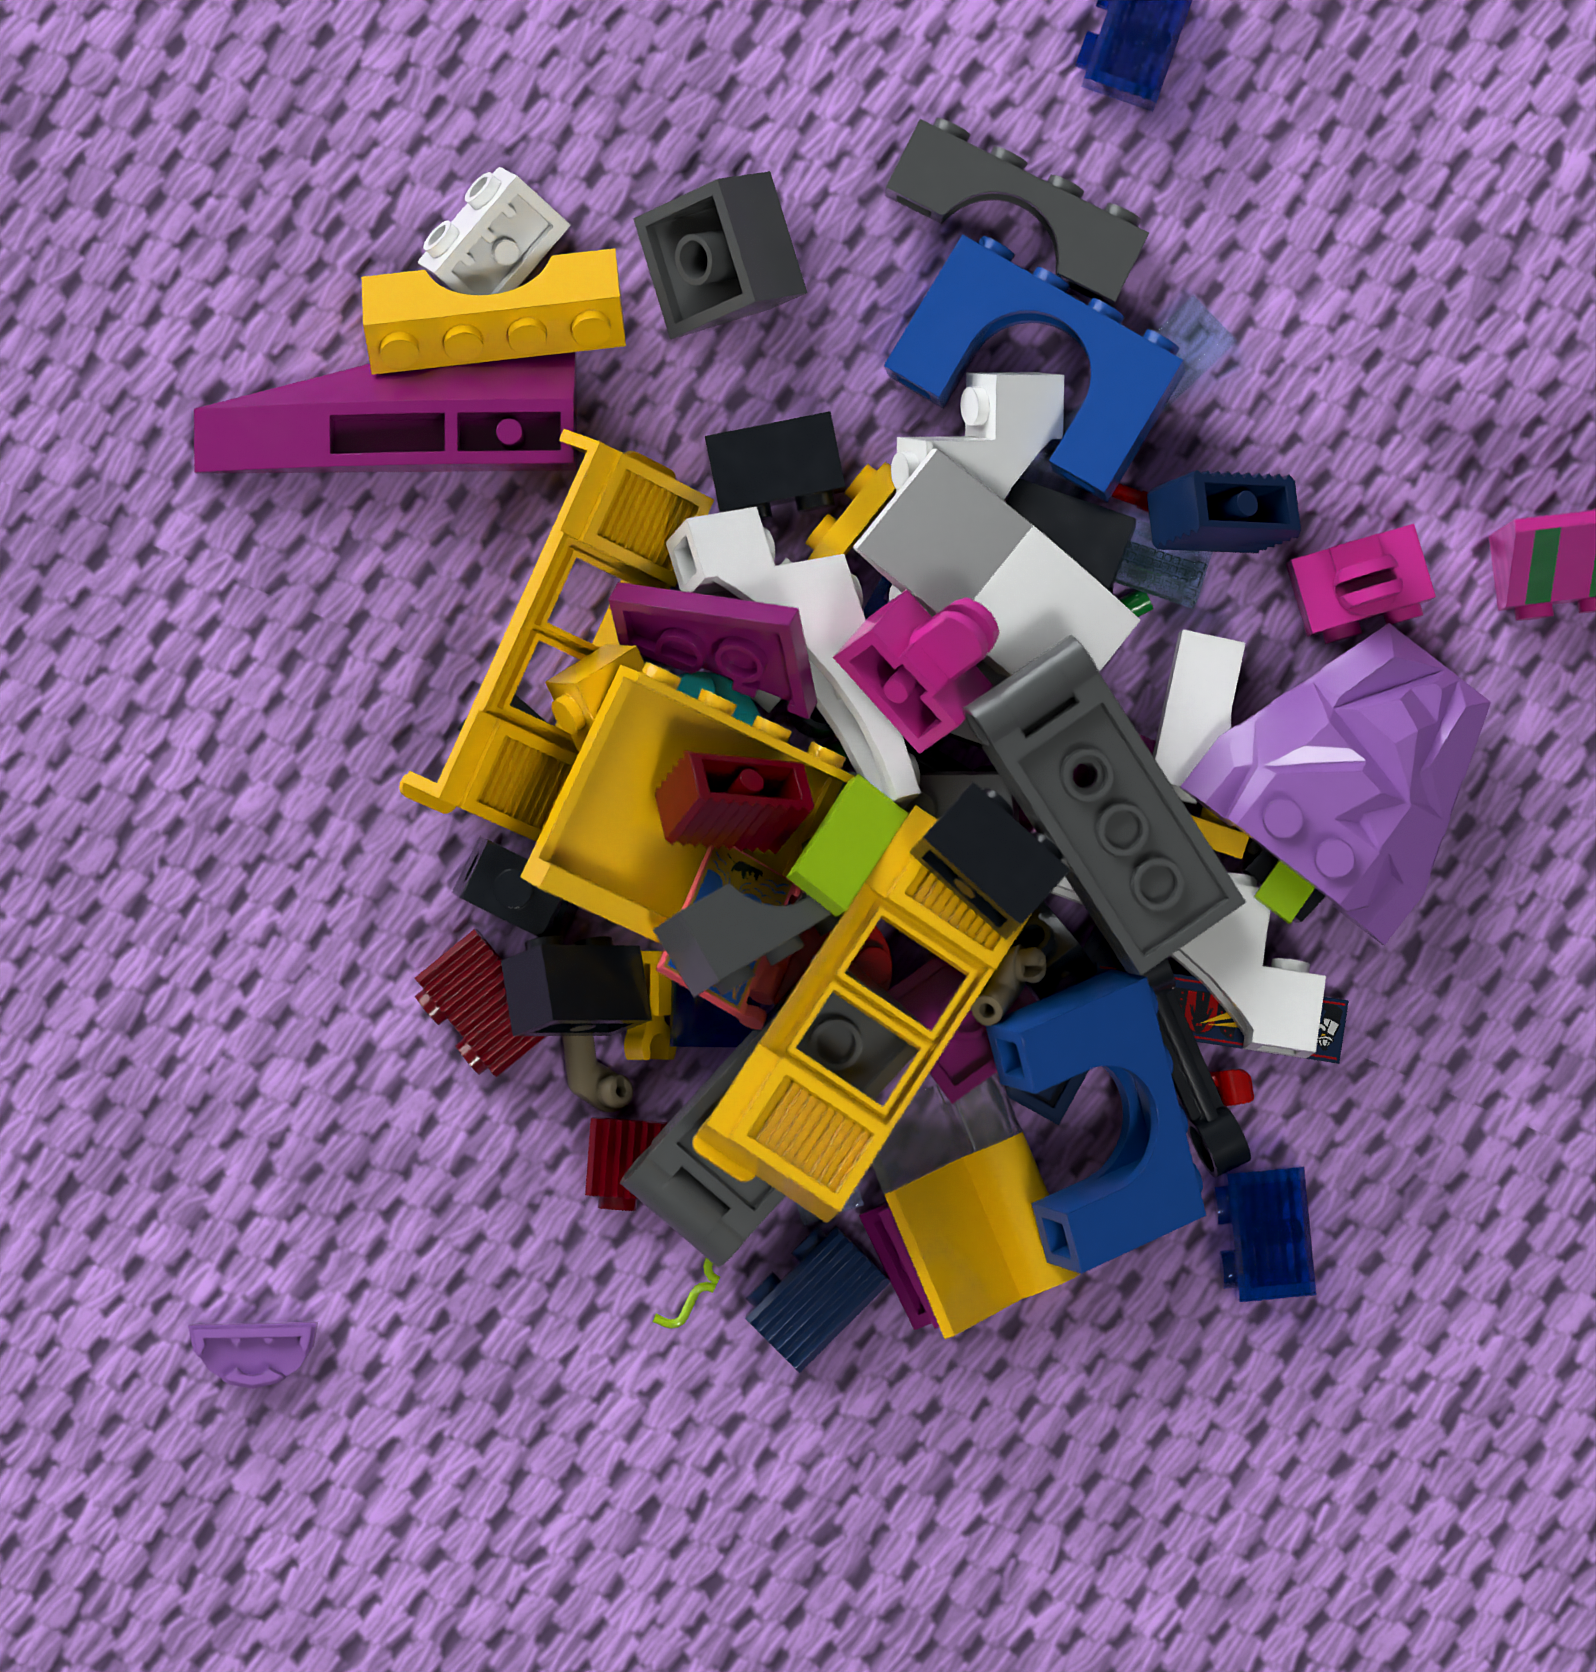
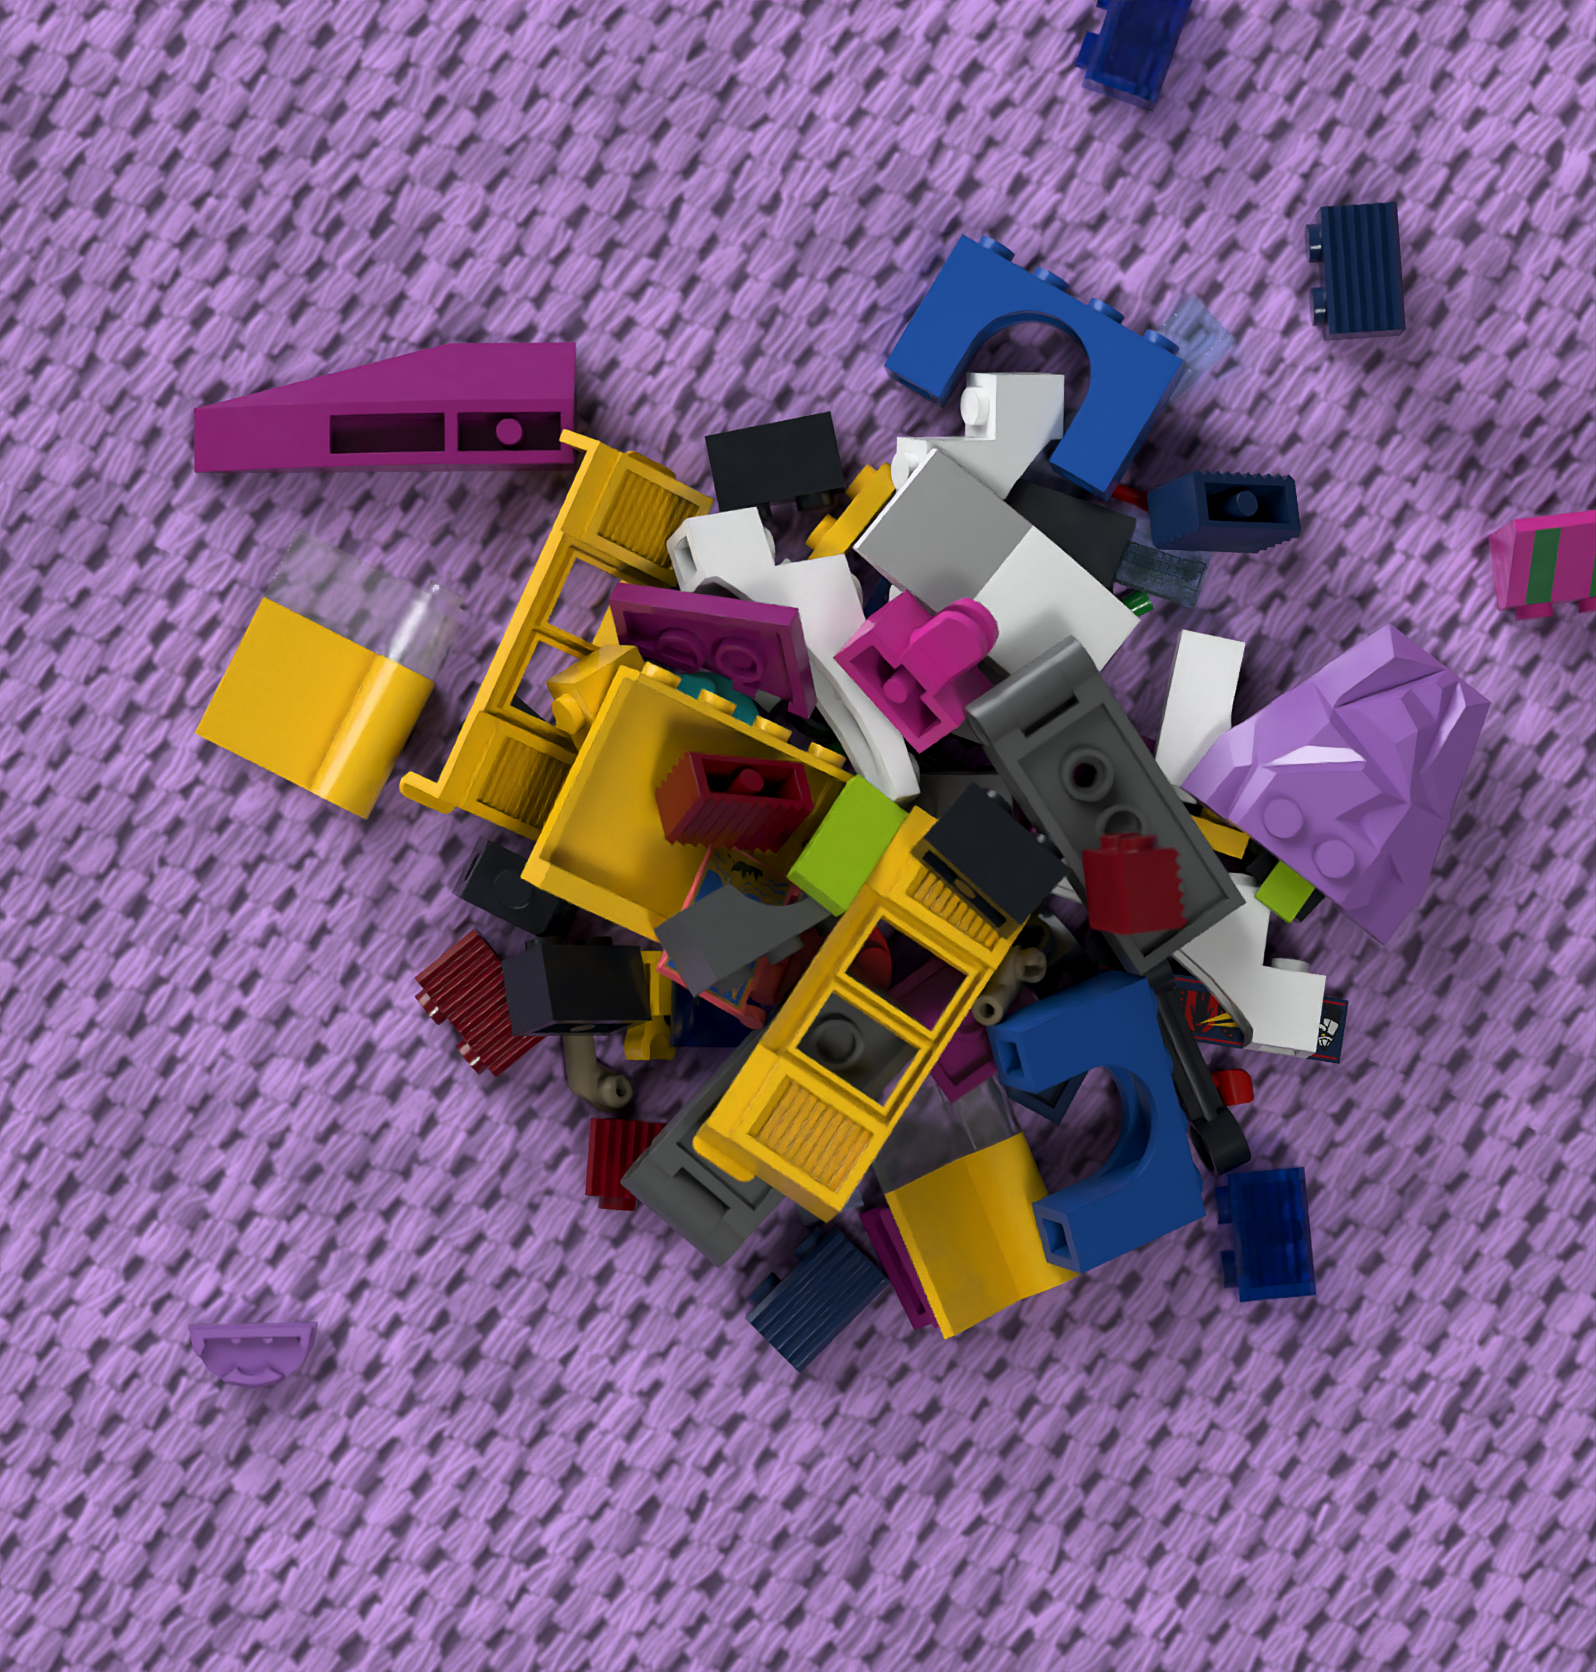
yellow arch [361,248,626,375] -> none
white bracket [418,167,571,295] -> none
dark grey slope [633,171,807,340] -> none
lime piece [653,1258,720,1329] -> none
dark grey arch [885,118,1149,307] -> none
dark pink brick [1286,523,1436,644] -> none
none -> yellow door [194,528,471,820]
none -> dark red brick [1082,832,1188,935]
none -> dark blue brick [1305,202,1406,341]

